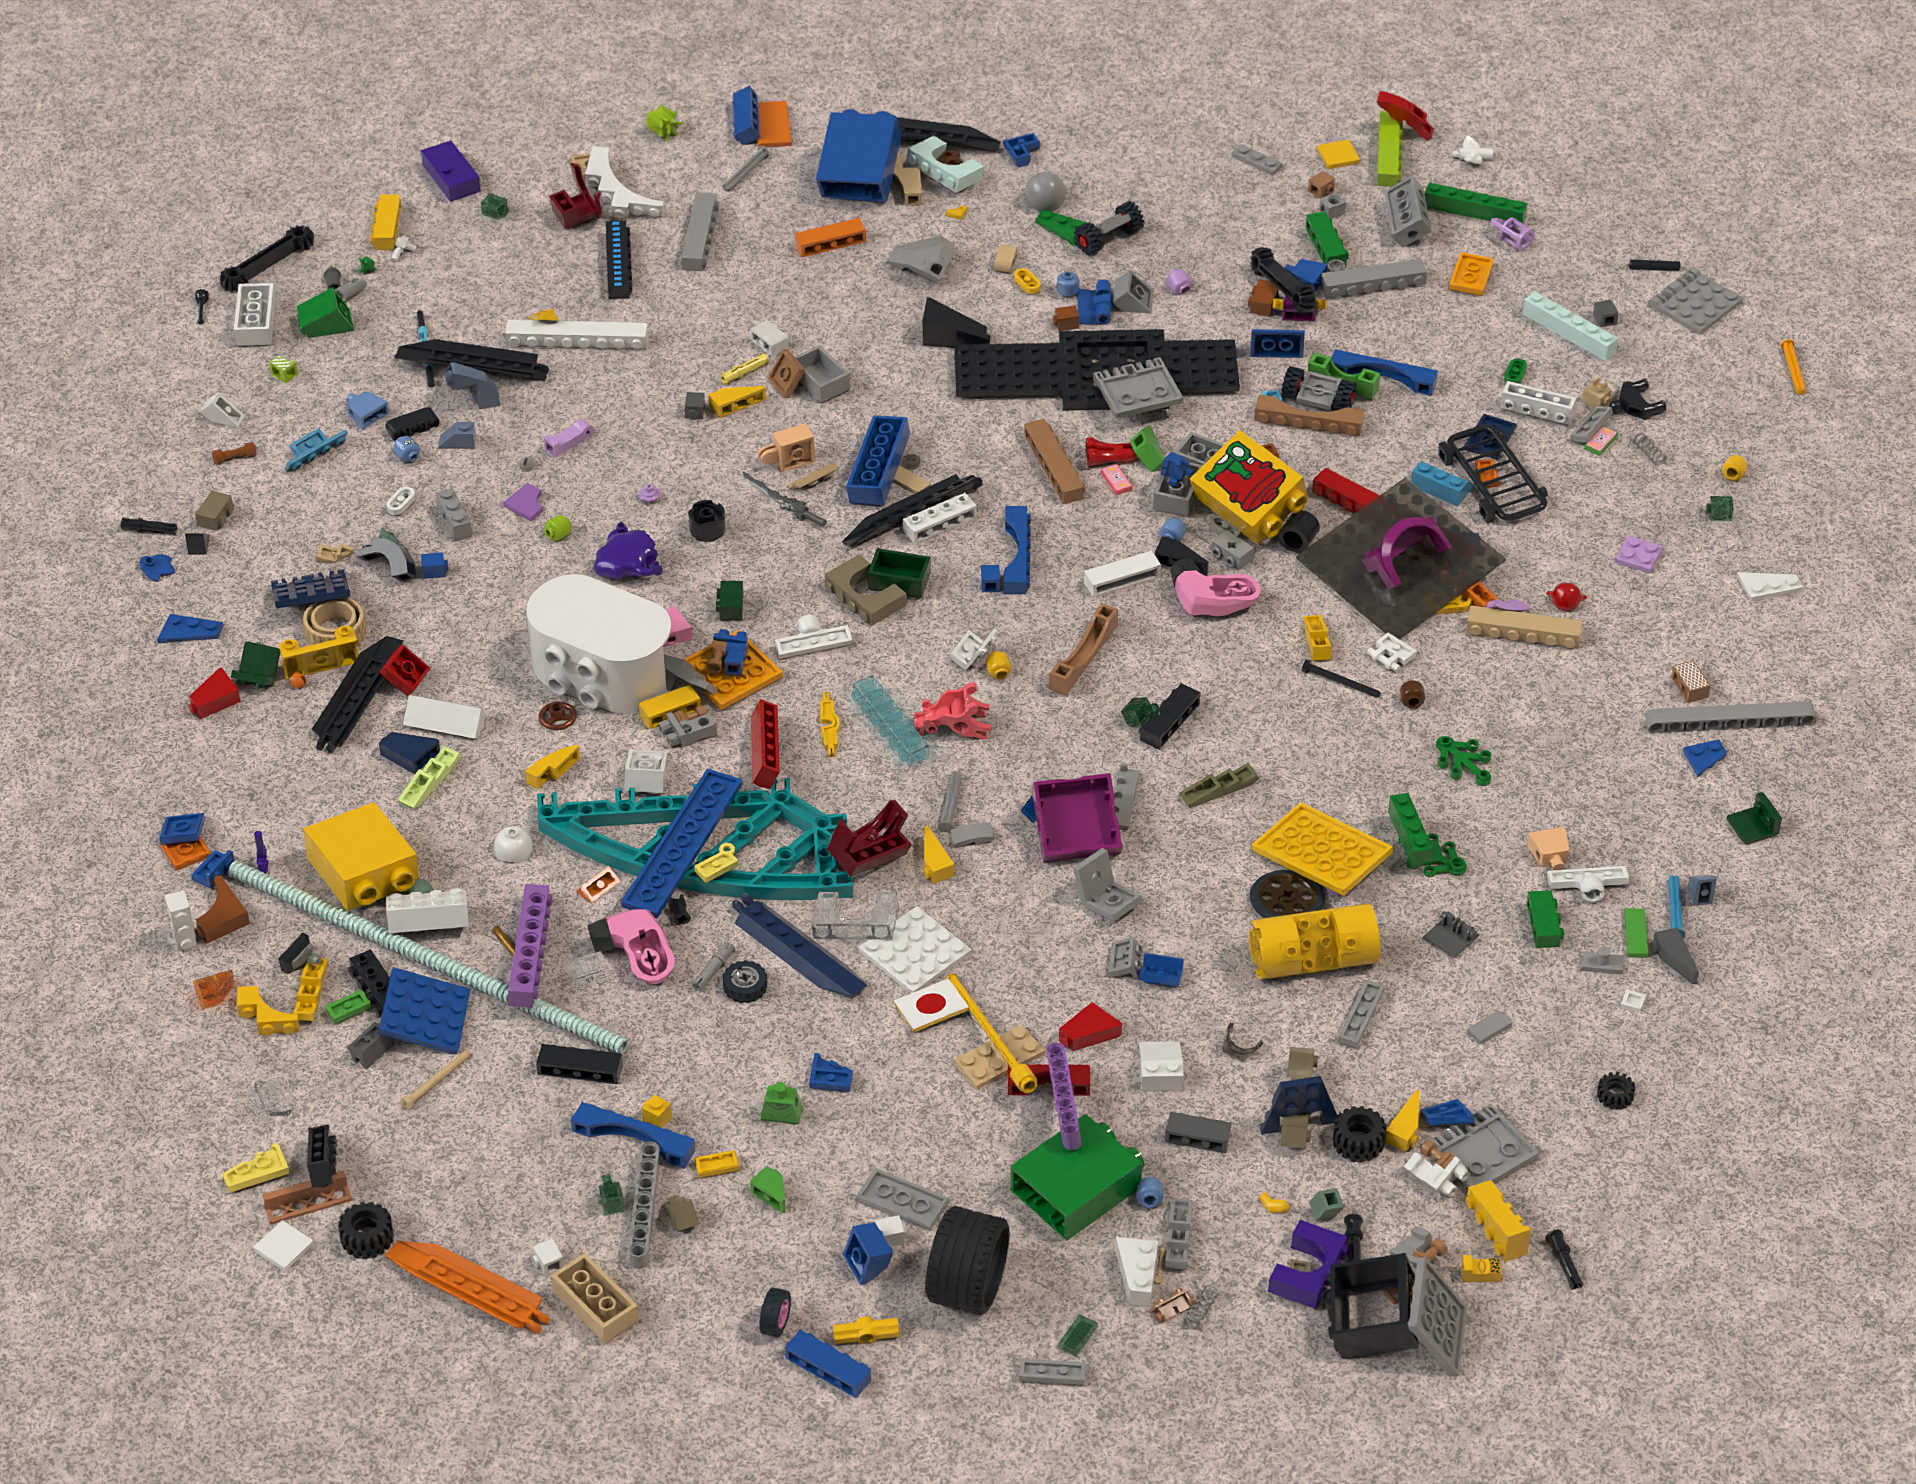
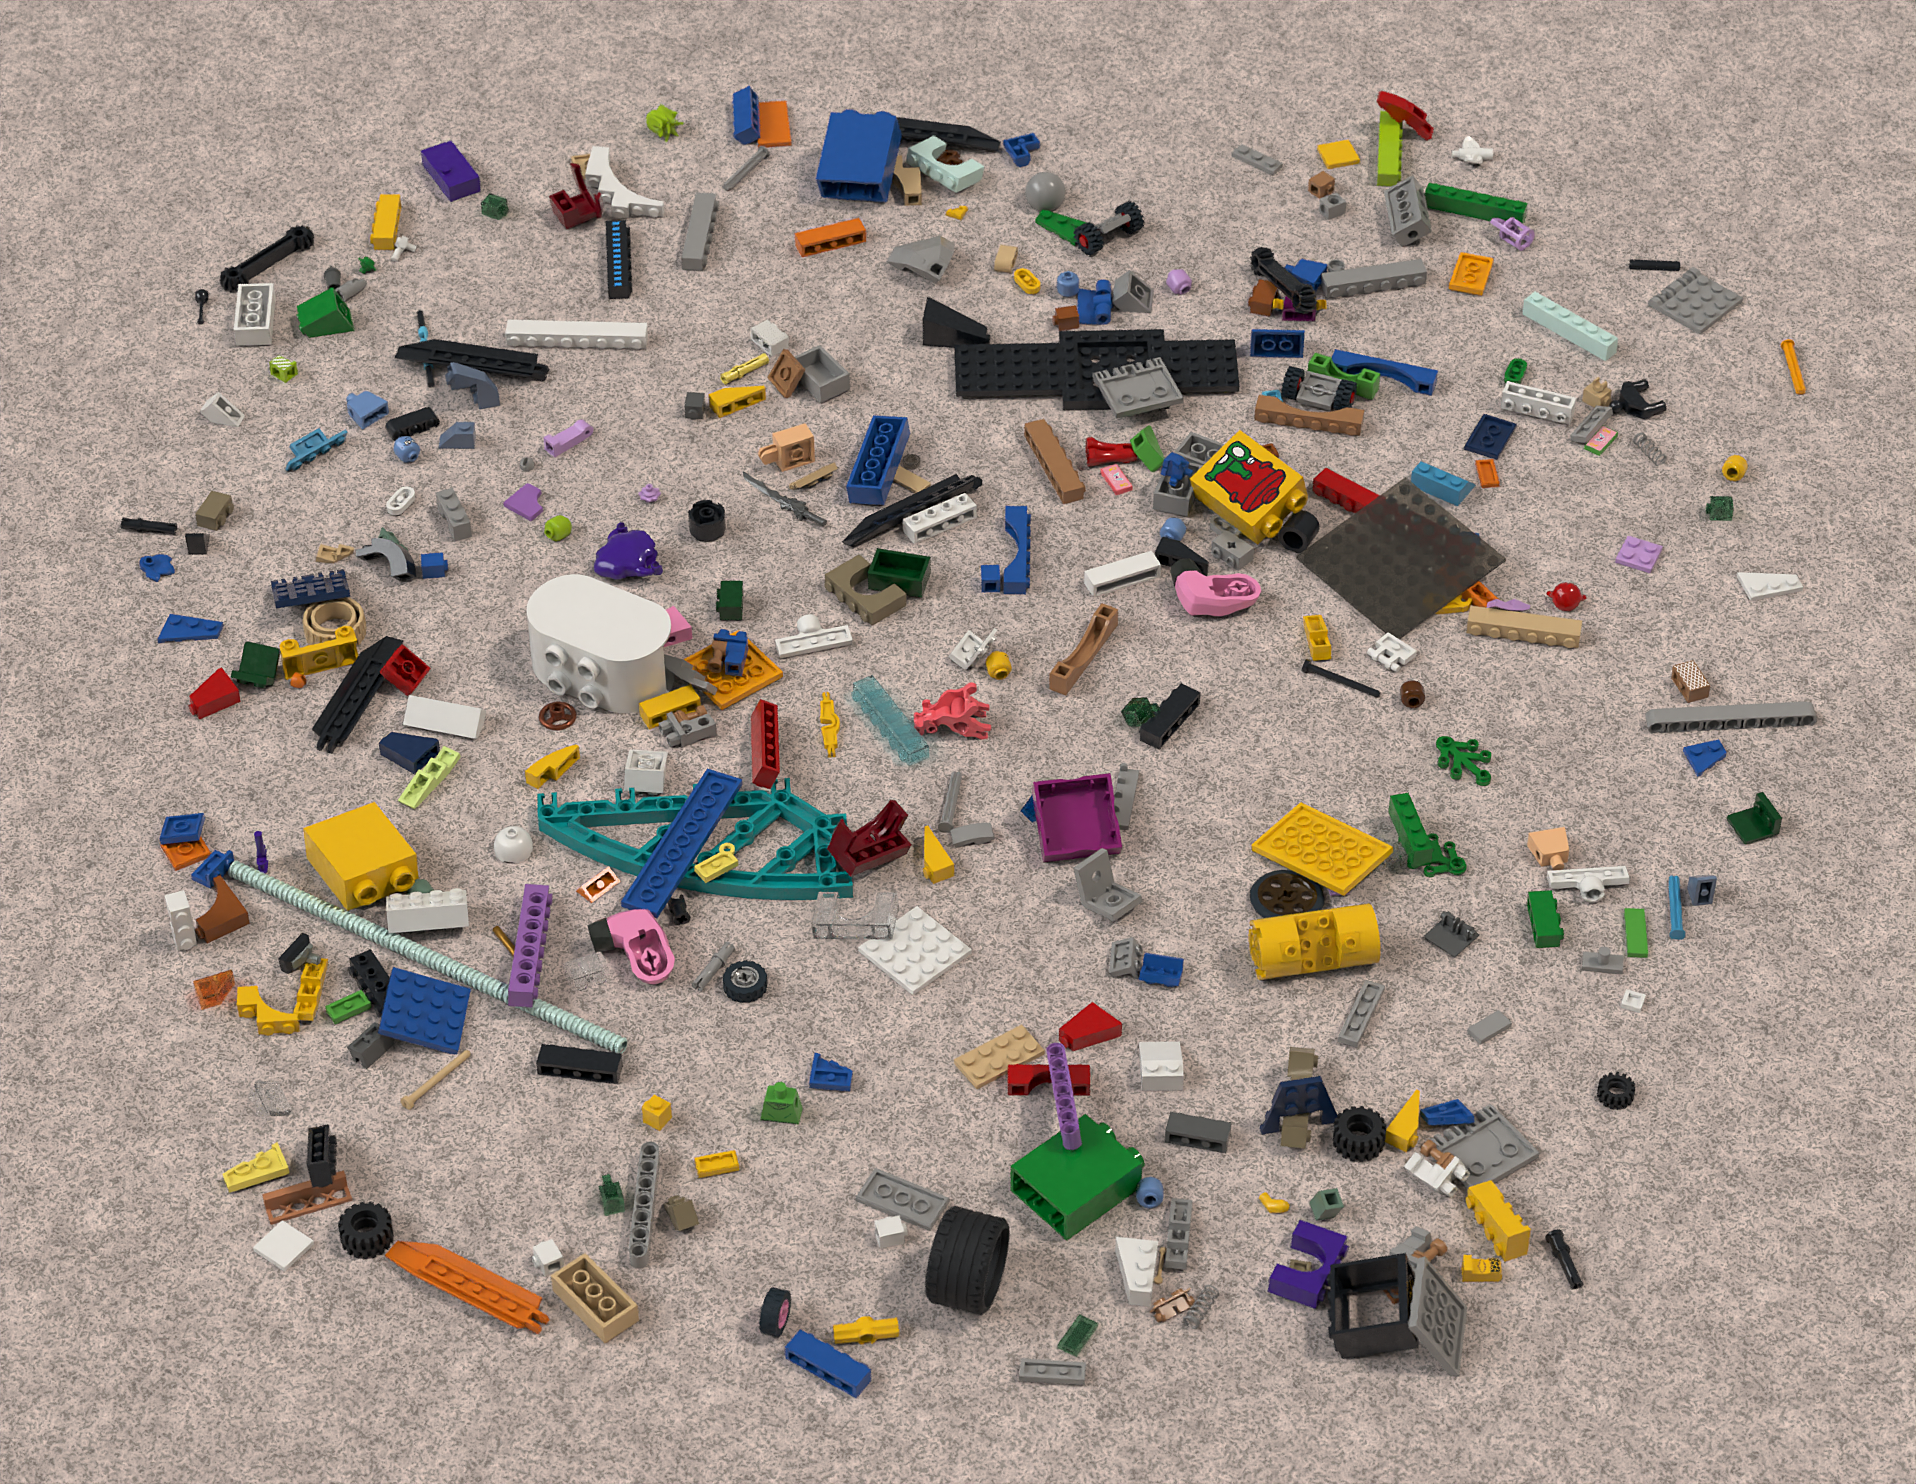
dark orange piece [212,442,257,464] -> none
yellow slope [528,309,559,321] -> none
blue arch [571,1102,695,1169] -> none
dark blue hinge [731,893,867,997] -> none
bright green slope [750,1165,786,1213] -> none
blue slope [843,1222,893,1286] -> none
flag [894,973,1037,1093] -> none
olive slope [1179,763,1259,808] -> none
clear smoke helmet [1222,1022,1264,1062] -> none
green brick [1305,211,1349,270] -> none
black pin [1344,1214,1364,1262] -> none
magenta piece [1362,516,1452,589] -> none
black bar [1438,425,1548,524] -> none
dark grey brick [1593,299,1619,327] -> none
dark grey slope [1651,928,1699,984] -> none

